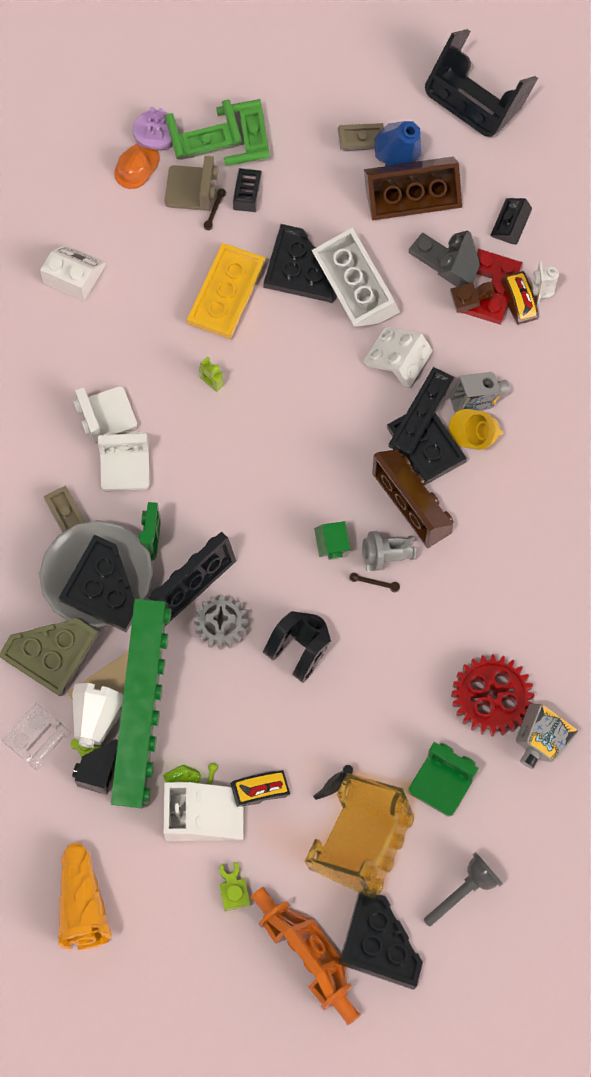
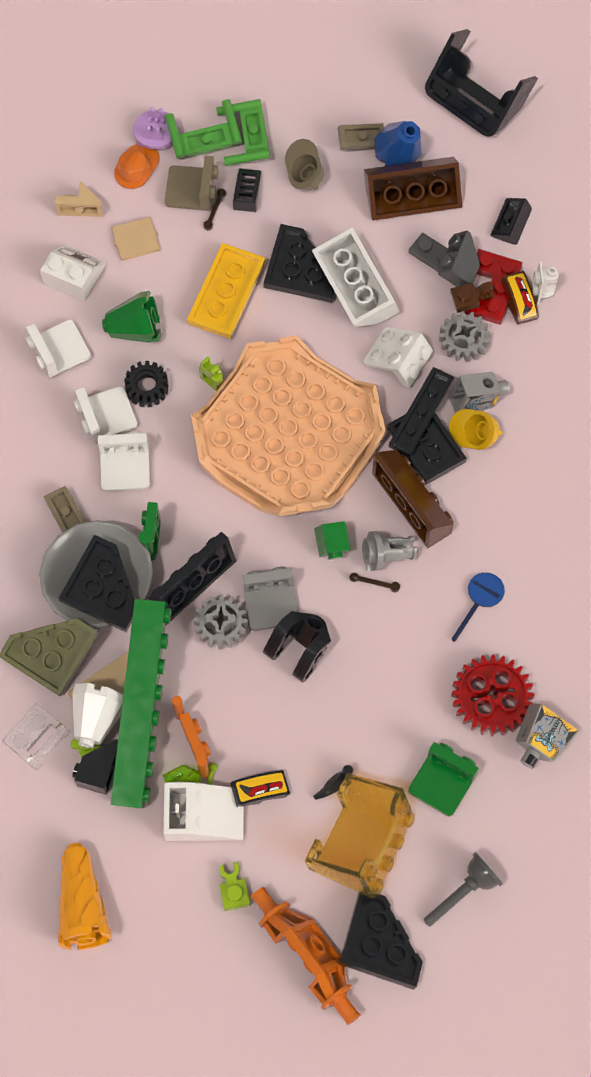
none -> white bracket [25,320,91,378]
none -> tan slope [55,181,103,217]
none -> green cone [102,291,161,343]
none -> tan piece [111,217,160,261]
none -> black tyre [124,361,169,407]
none -> orange plate [172,696,211,779]
none -> light nougat plate [191,335,386,517]
none -> light grey bracket [242,566,298,631]
none -> dark tan piece [285,139,324,190]
none -> light grey gear [439,311,491,362]
none -> blue piece [452,573,505,642]

